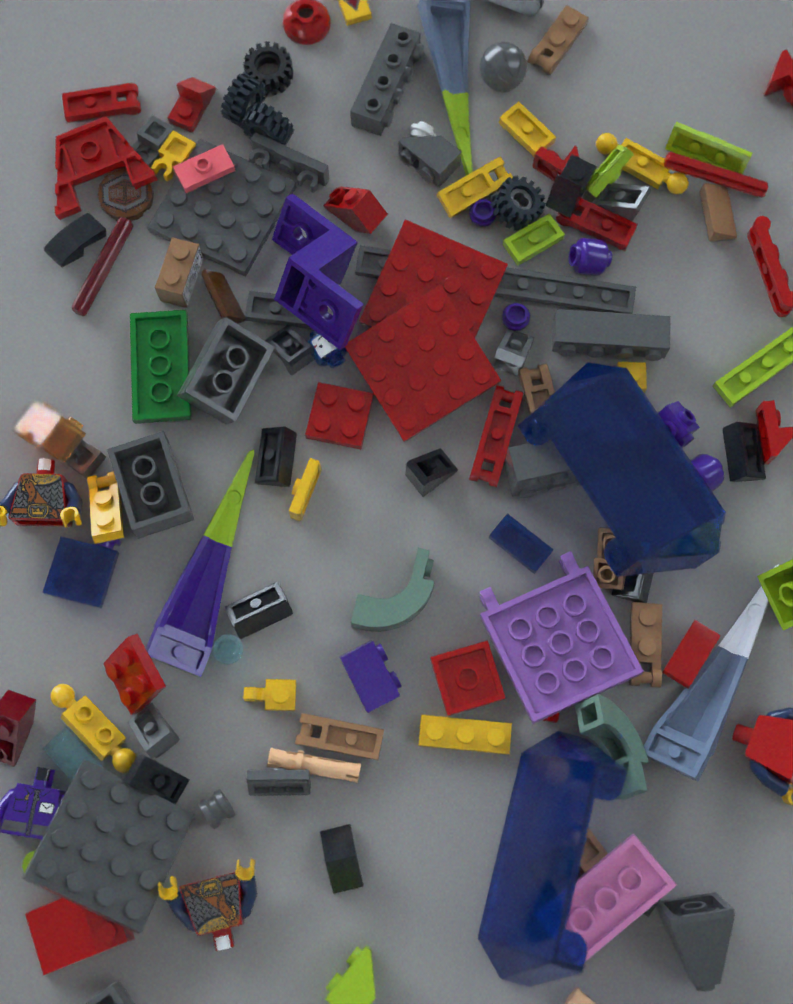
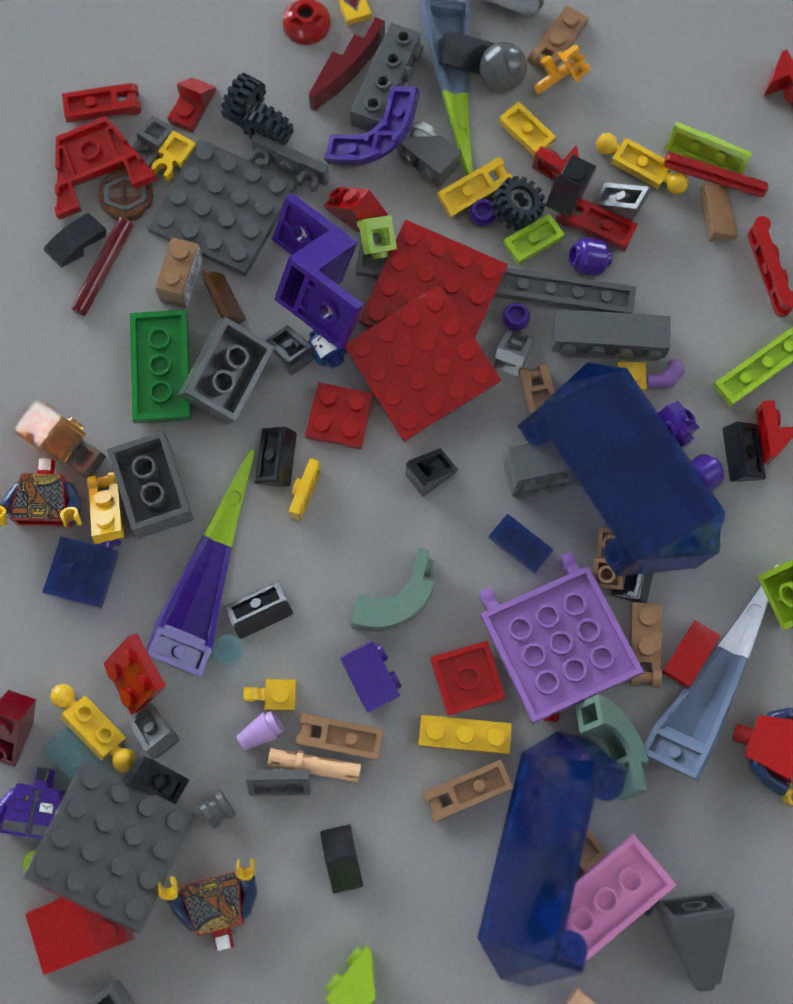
coral plate [173,144,236,193] -> none
black tyre [244,42,293,96] -> none
dark grey plate [245,291,315,331] -> none
red plate [469,385,524,488] -> none
lime plate [586,145,634,197] -> none
none -> lavender cone [236,710,284,751]
none -> dark red slope [308,17,385,111]
none -> dark purple plate [324,86,420,165]
none -> lime brick [357,215,397,260]
none -> medium nougat plate [422,759,513,822]
none -> black slope [439,31,494,75]
none -> light orange arm [533,45,591,95]
none -> medium lavender arm [646,359,684,388]

